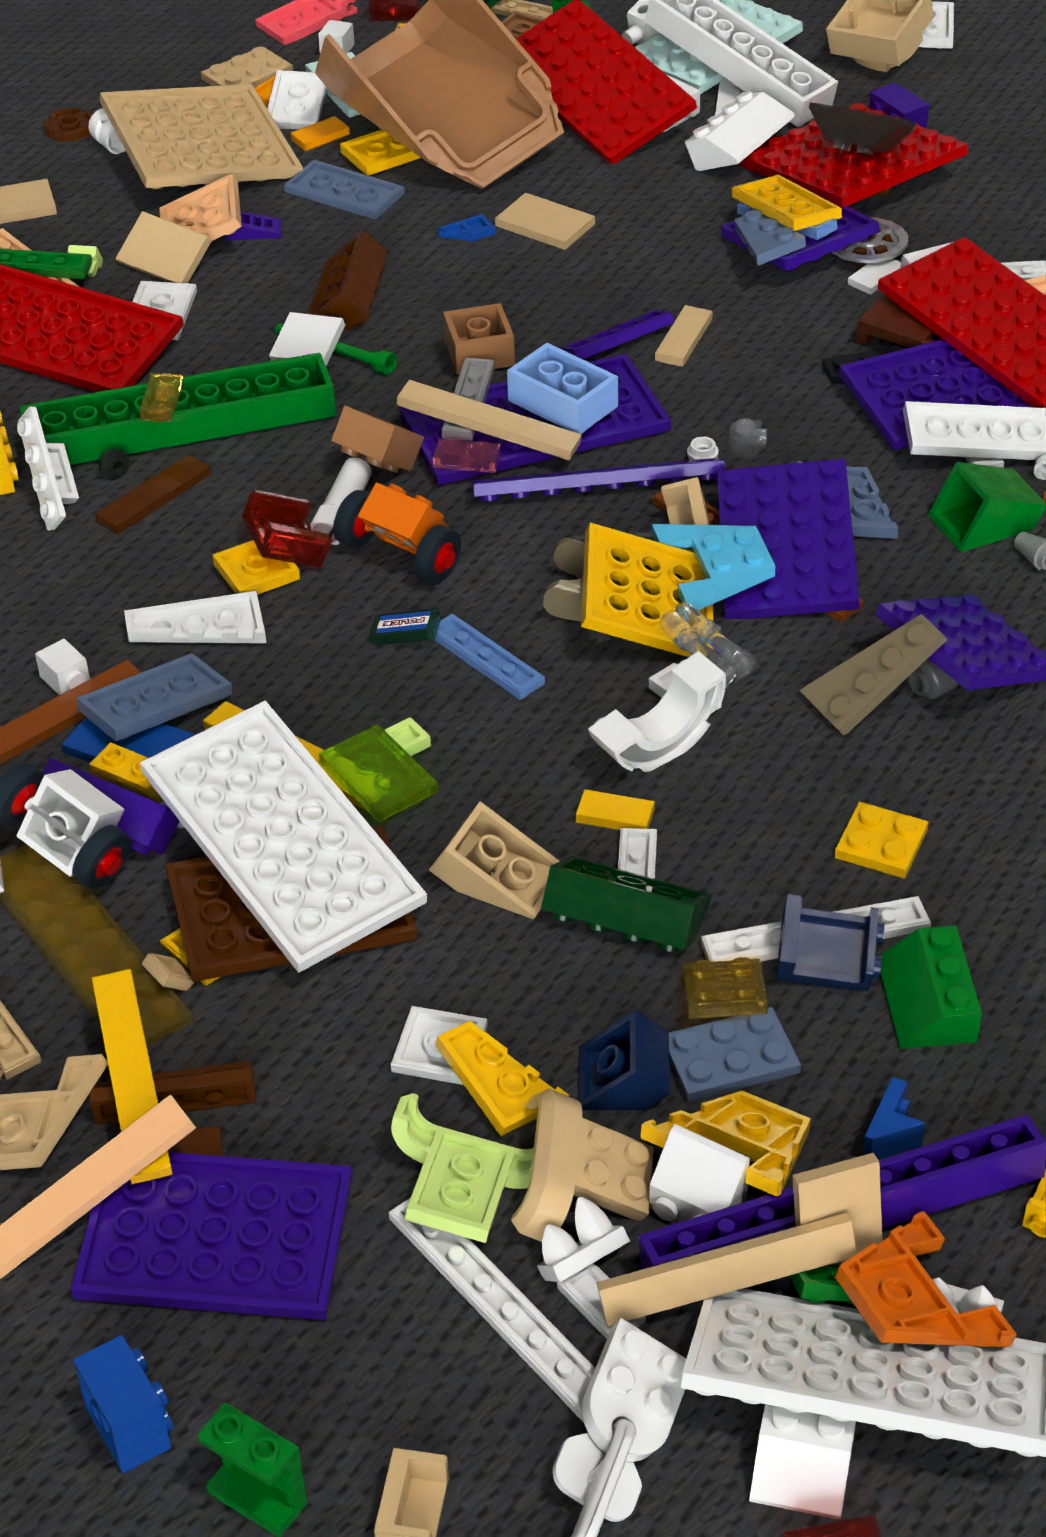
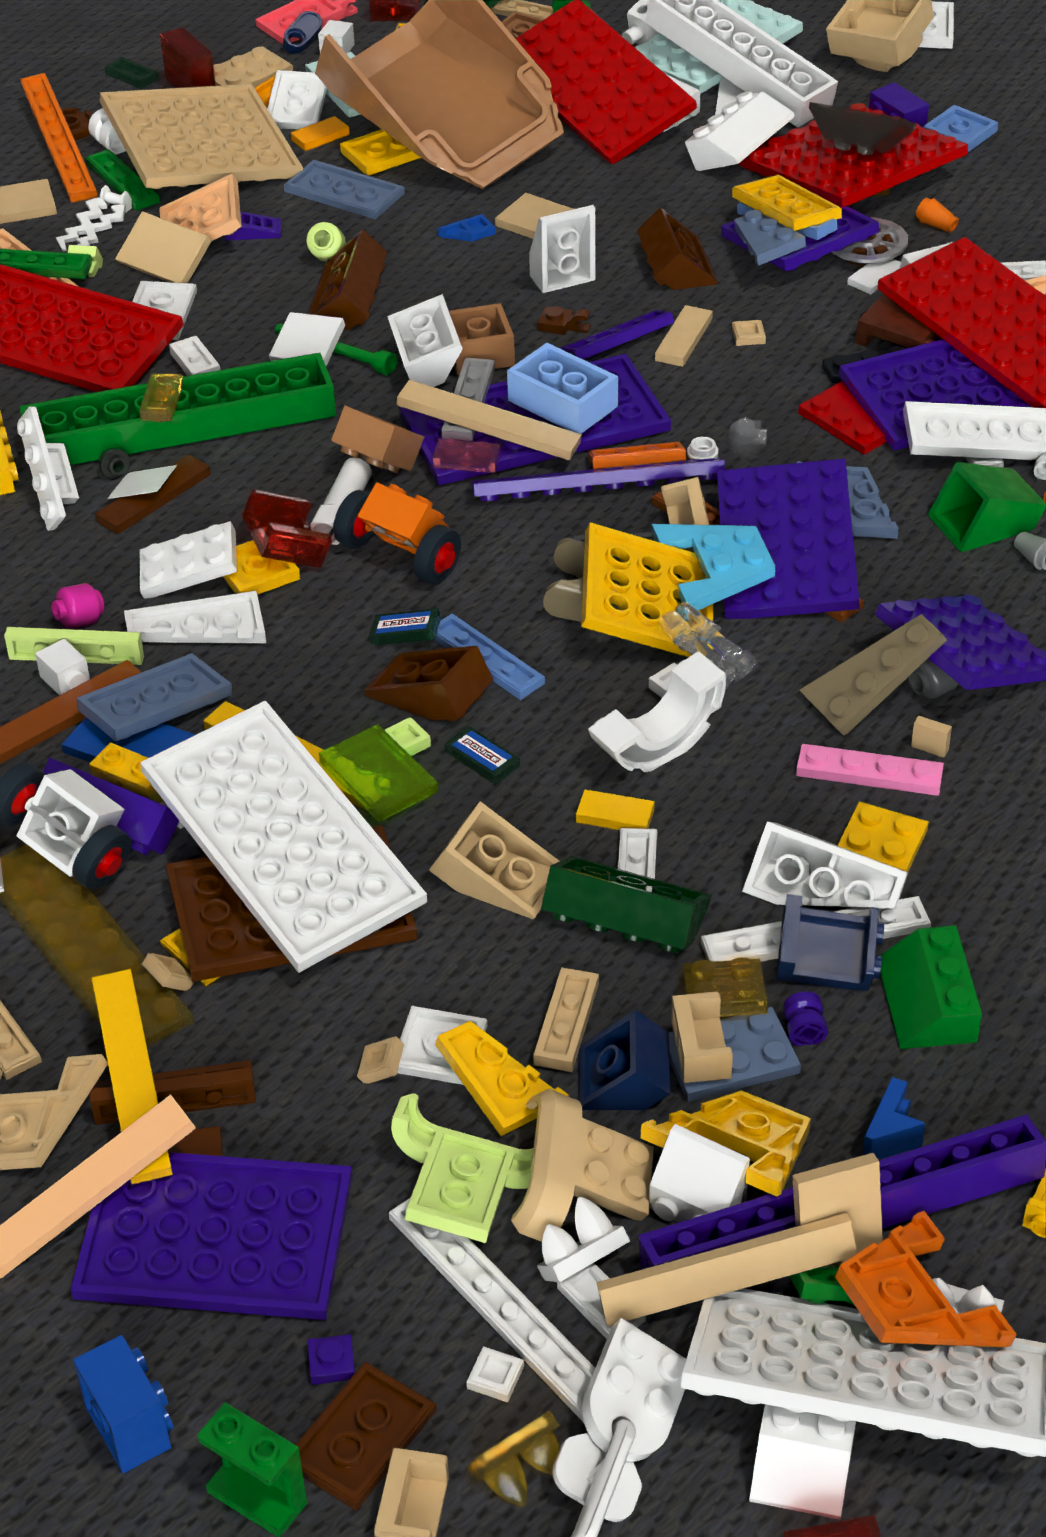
none -> yellowish green plate [4,627,144,665]
none -> orange tile [20,73,98,203]
none -> dark pink head [51,583,104,629]
none -> white piece [56,185,132,252]
none -> green tile [86,149,160,211]
none -> clear green tile [104,57,160,89]
none -> white sticker [107,465,177,499]
none -> white plate [140,521,237,599]
none -> clear red brick [160,27,216,88]
none -> white plate [169,336,220,376]
none -> dark blue piece [283,11,322,54]
none -> reddish brown tile [295,1361,437,1511]
none -> yellowish green head [306,222,346,261]
none -> dark purple plate [308,1334,355,1385]
none -> tan tile [357,1036,404,1084]
none -> reddish brown slope [364,646,493,722]
none -> white slope [387,294,462,387]
none -> tile [445,726,520,785]
none -> white tile [467,1346,524,1402]
none -> clear yellow tile [467,1410,560,1507]
none -> white slope [529,205,595,293]
none -> tan plate [533,967,599,1072]
none -> reddish brown plate [537,306,591,335]
none -> orange tile [588,442,686,469]
none -> reddish brown slope [637,207,719,290]
none -> tan panel [671,992,733,1083]
none -> tan tile [732,320,766,346]
none -> white wedge [742,821,908,908]
none -> dark purple wheel [783,991,828,1046]
none -> bright pink plate [796,744,944,796]
none -> red wing [798,381,886,455]
none -> tan tile [911,716,952,758]
none -> orange cone [915,197,959,233]
none -> medium blue plate [923,105,998,152]

